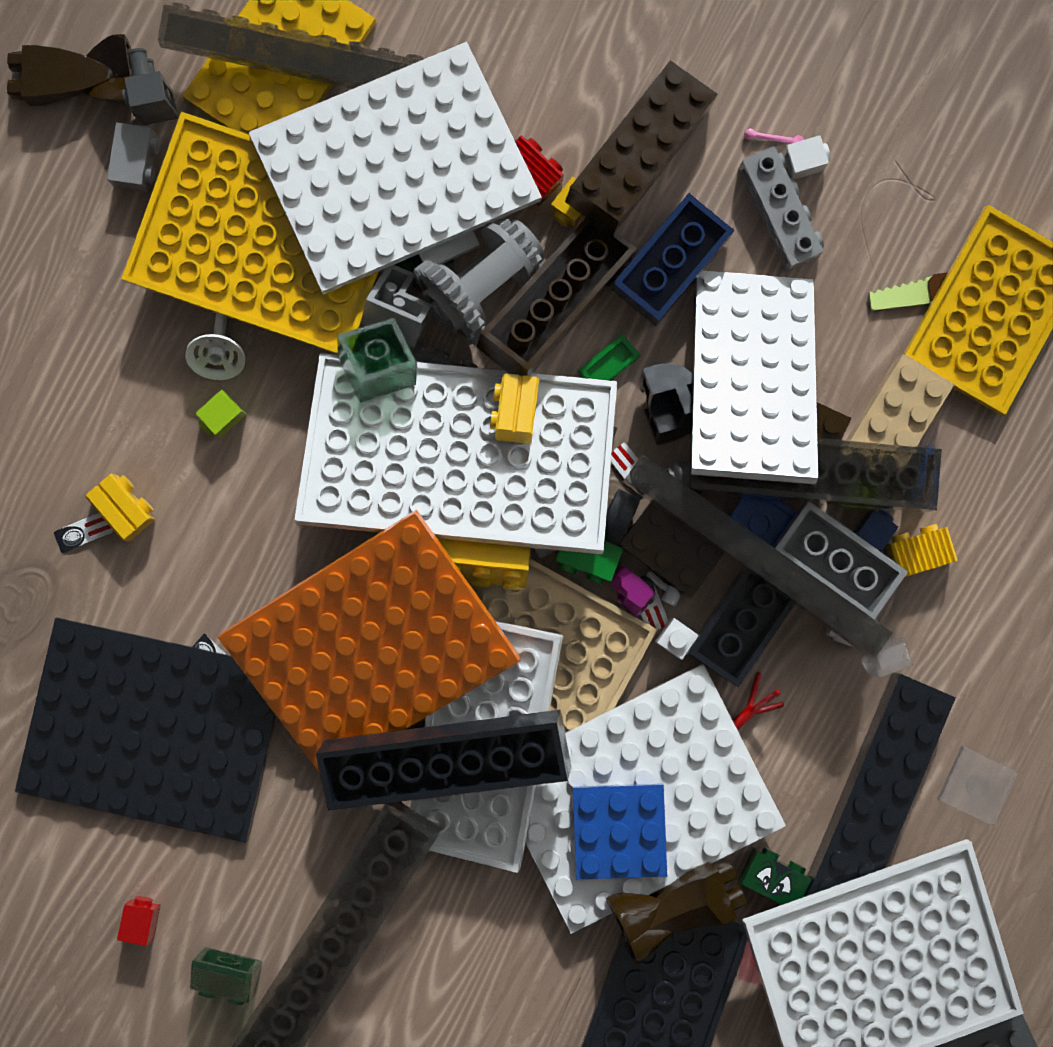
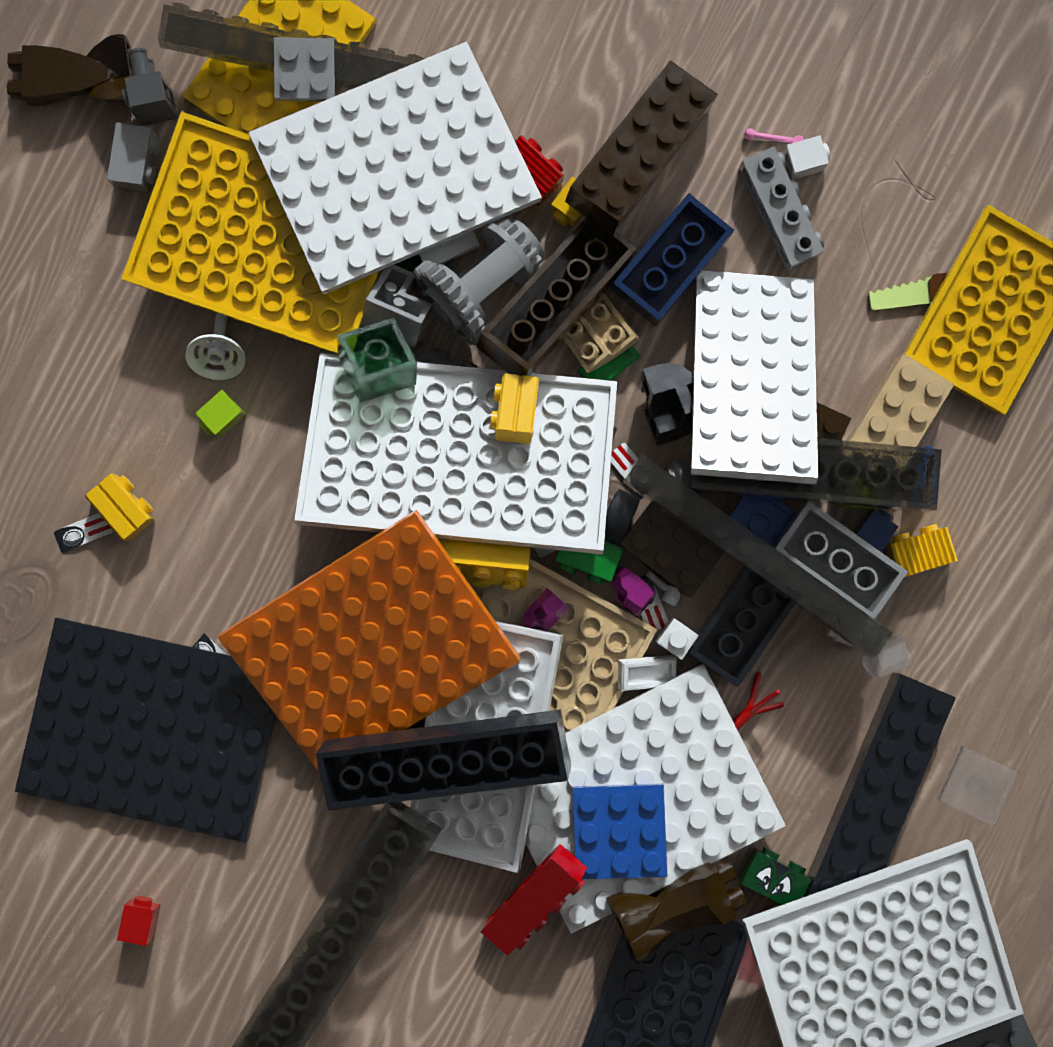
clear green slope [190,947,262,1005] -> none
none -> light grey plate [274,37,335,101]
none -> red brick [480,844,587,956]
none -> magenta rock [522,588,569,632]
none -> tan slope [564,293,640,373]
none -> white tile [618,655,677,691]

